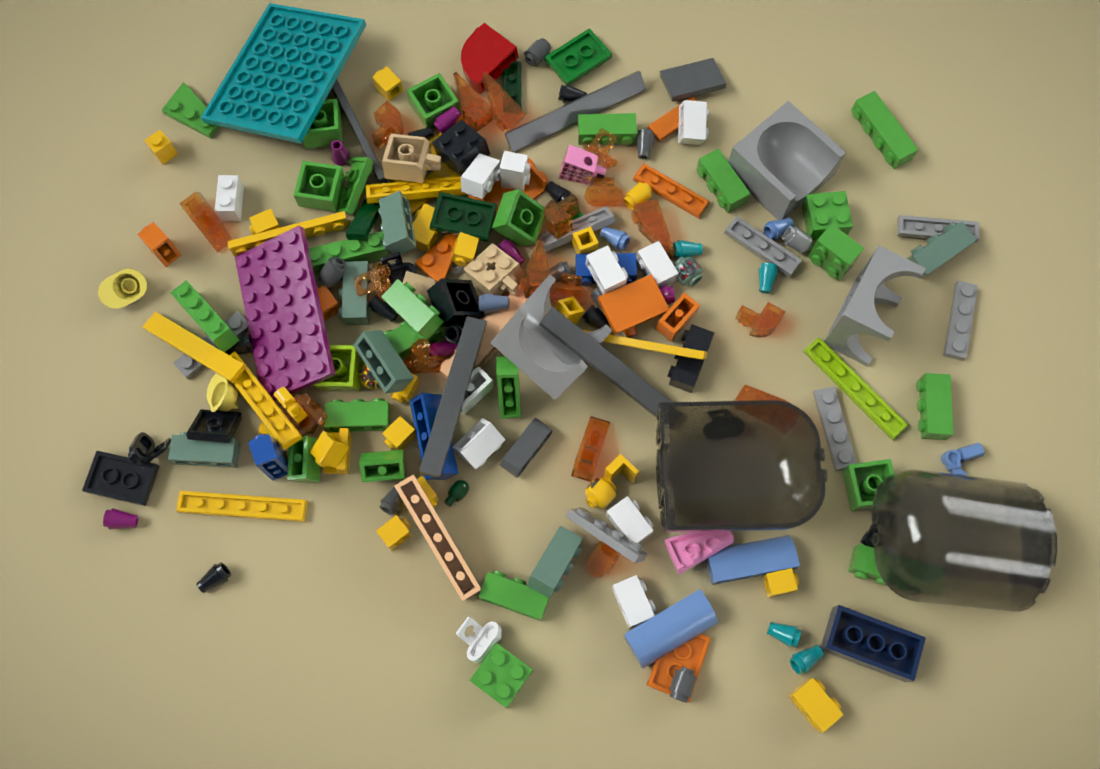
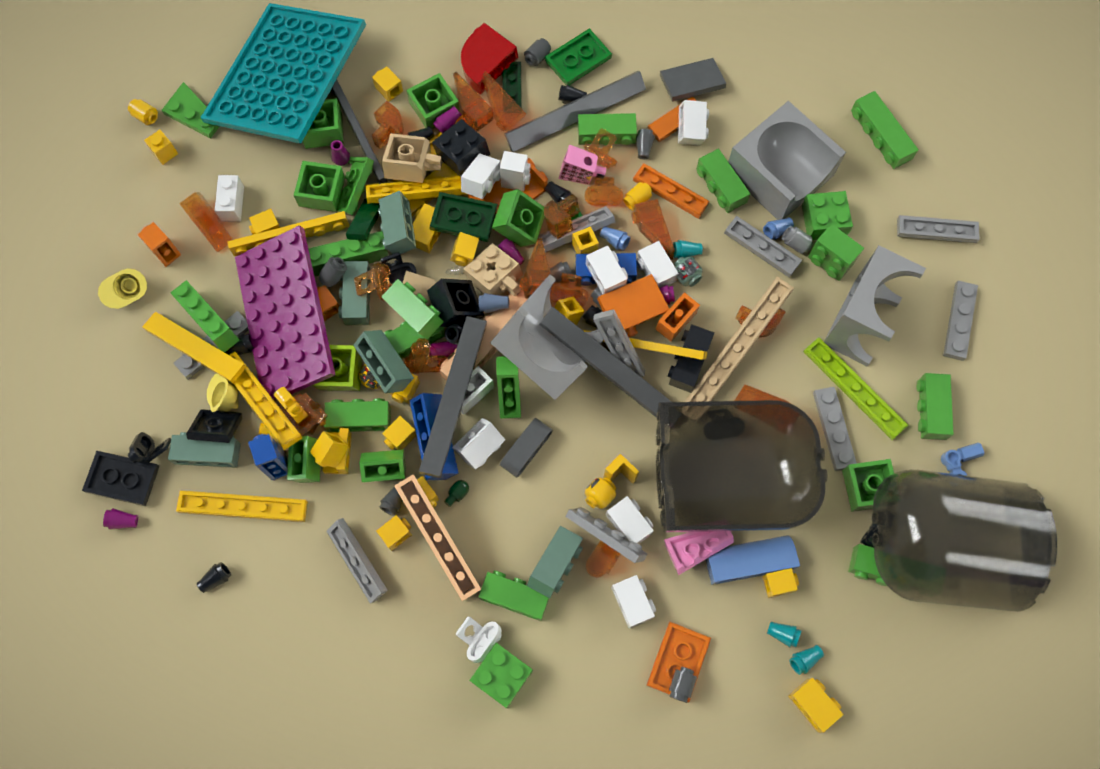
black cone [368,294,399,322] -> none
orange wing [415,234,458,282] -> none
clear orange slope [571,416,610,482] -> none
medium blue brick [624,589,718,669] -> none
teal cone [758,263,778,294] -> none
dark blue brick [820,605,926,682] -> none
sand green brick [906,221,976,277] -> none
none -> yellow brick [128,99,158,125]
none -> light grey plate [327,518,388,604]
none -> light grey plate [593,309,645,377]
none -> tan tile [680,276,794,421]

